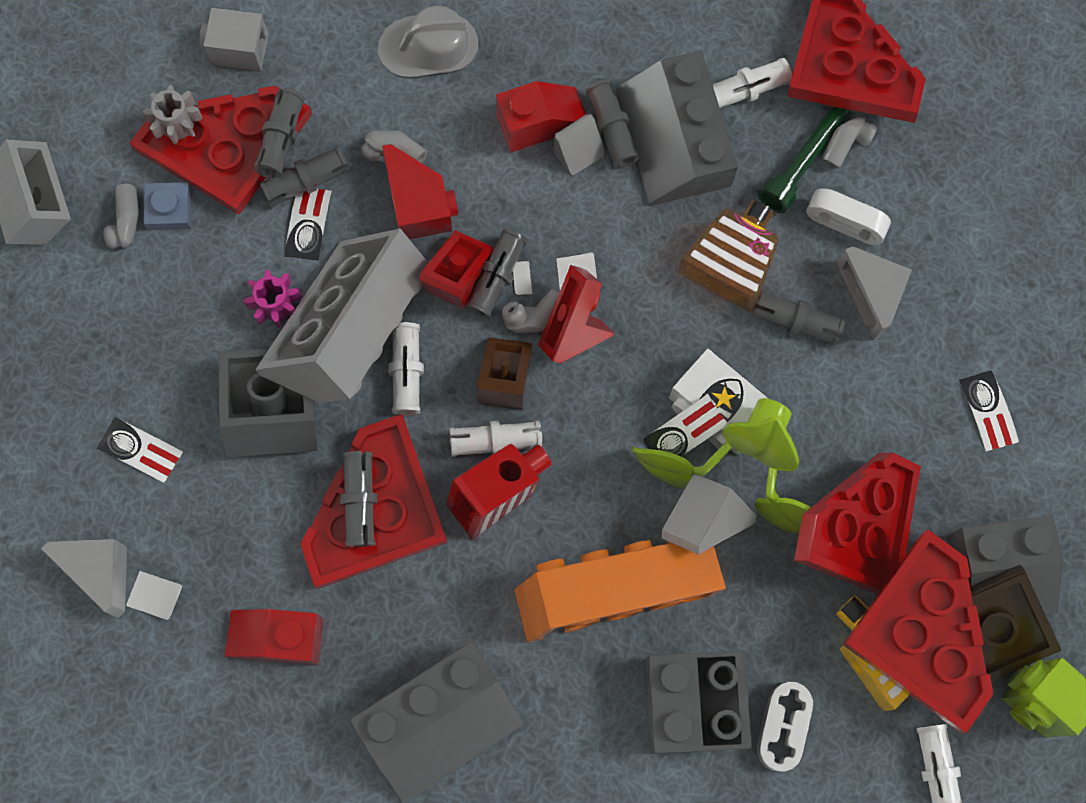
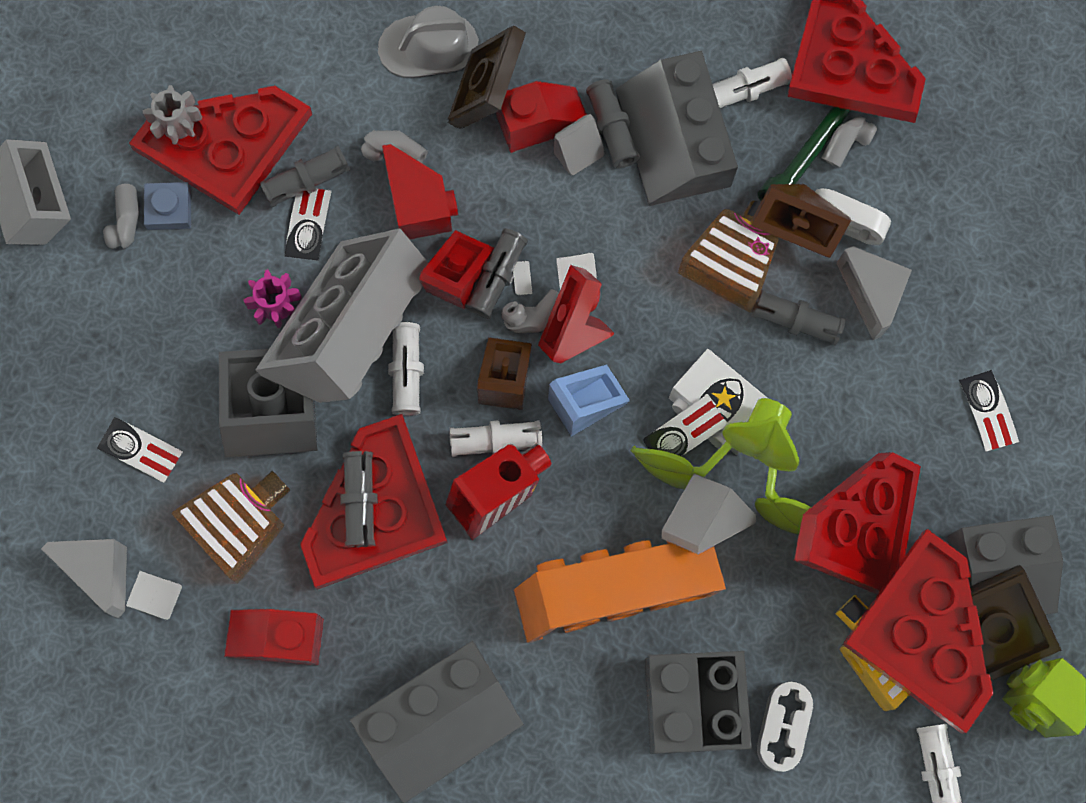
light grey brick [200,8,268,72] -> none
dark grey pin [253,88,305,179] -> none
none -> clear orange torso [171,470,291,583]
none -> dark brown tile [448,25,526,129]
none -> light blue slope [548,364,630,436]
none -> reddish brown slope [750,184,851,258]

